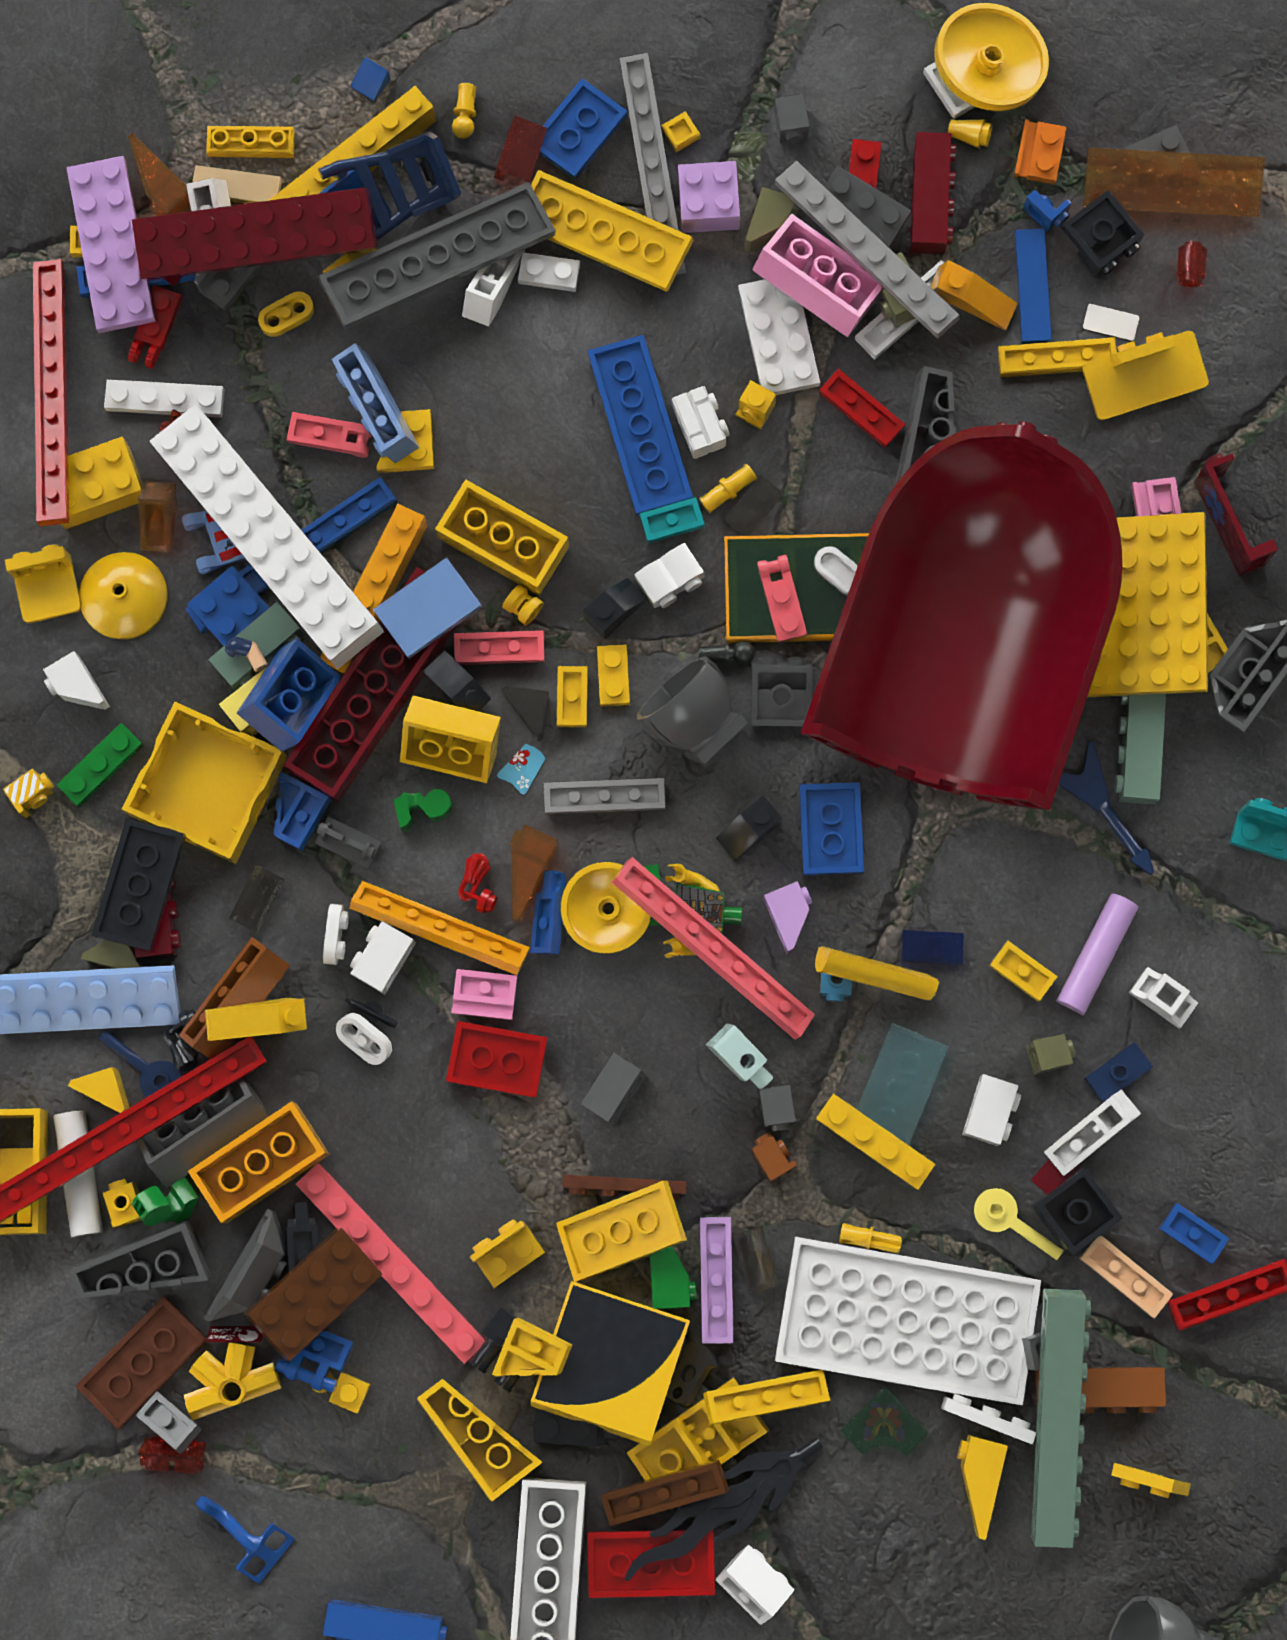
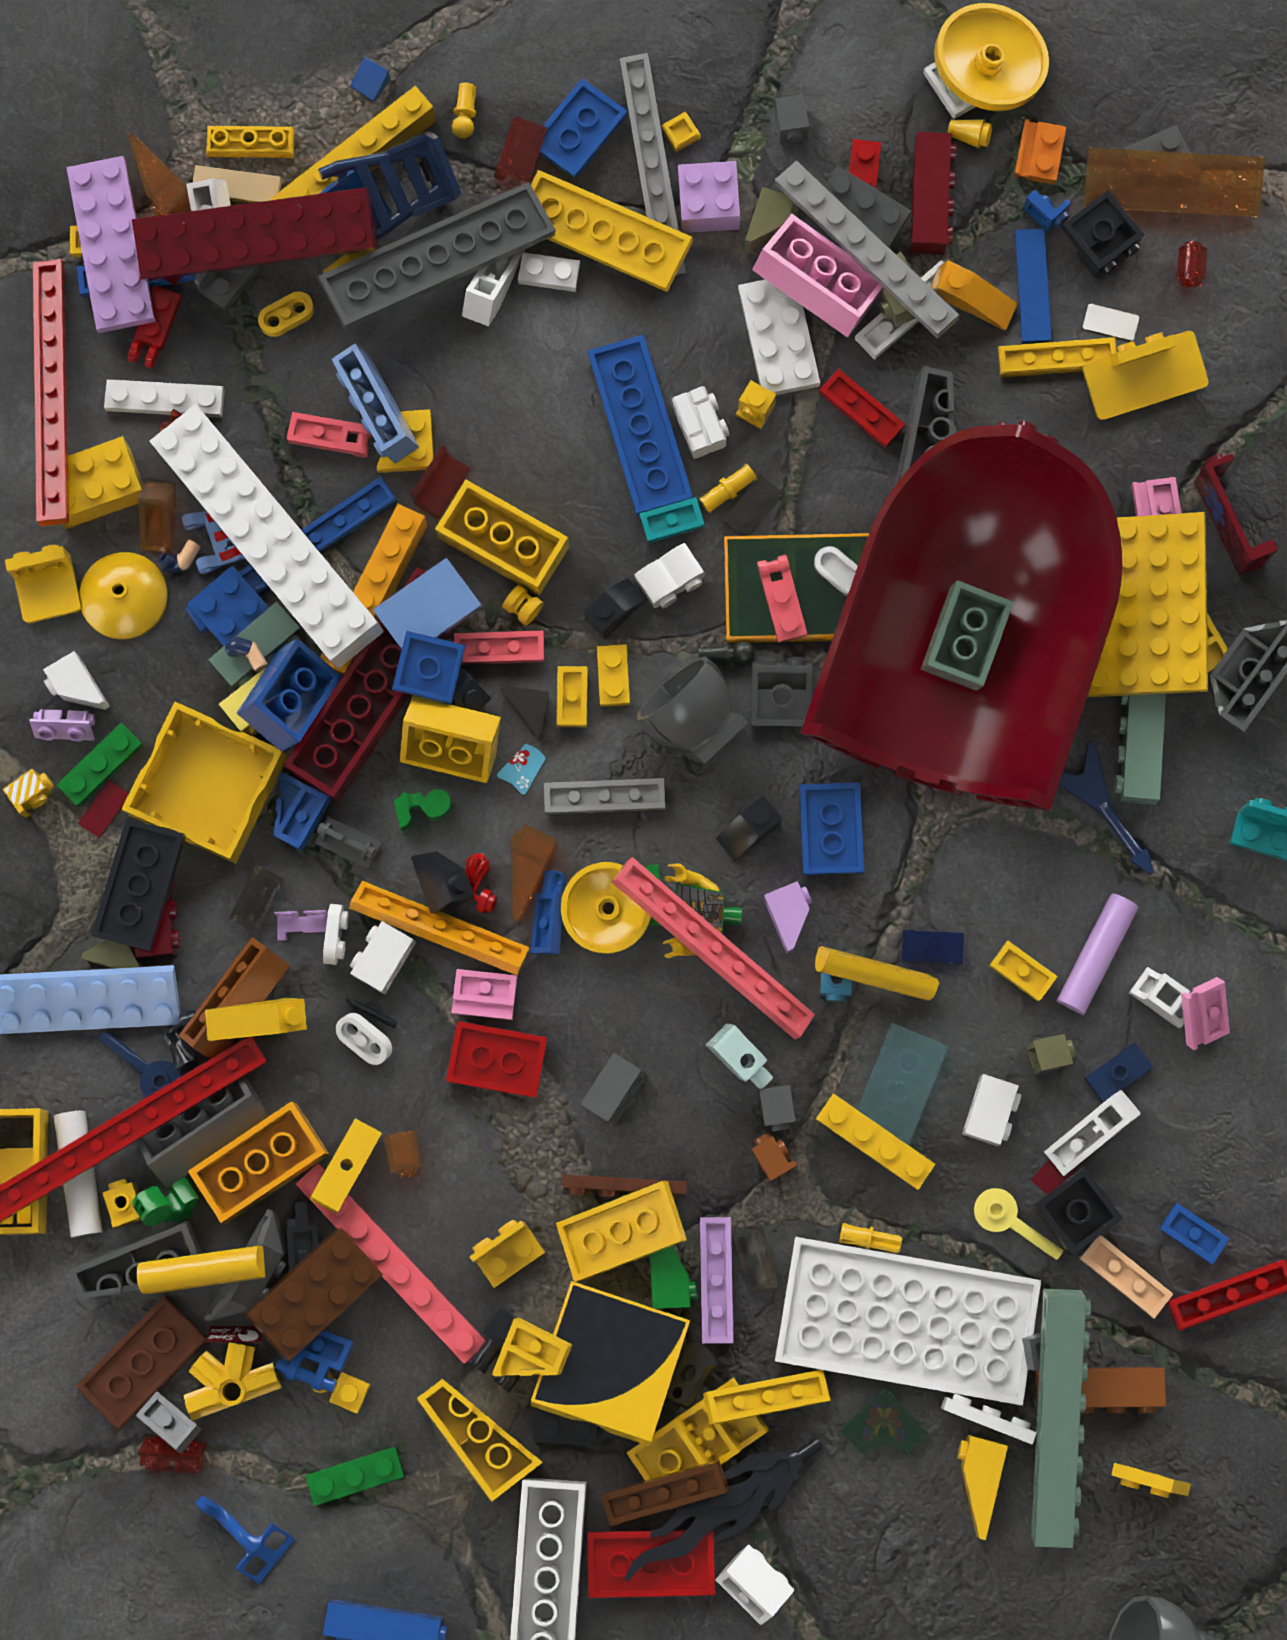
yellow slope [68,1067,130,1113] -> none
none -> lavender hinge [30,709,95,741]
none -> dark red sticker [78,780,129,838]
none -> yellow brick [137,1245,265,1295]
none -> arm [158,540,201,573]
none -> lavender piece [274,910,328,941]
none -> green plate [305,1446,405,1506]
none -> yellow tile [310,1118,382,1214]
none -> clear orange brick [384,1130,424,1178]
none -> blue plate [392,631,466,705]
none -> clear red panel [410,445,470,519]
none -> black slope [411,851,475,914]
none -> sand green brick [920,580,1013,691]
none -> bright pink plate [1181,977,1230,1050]

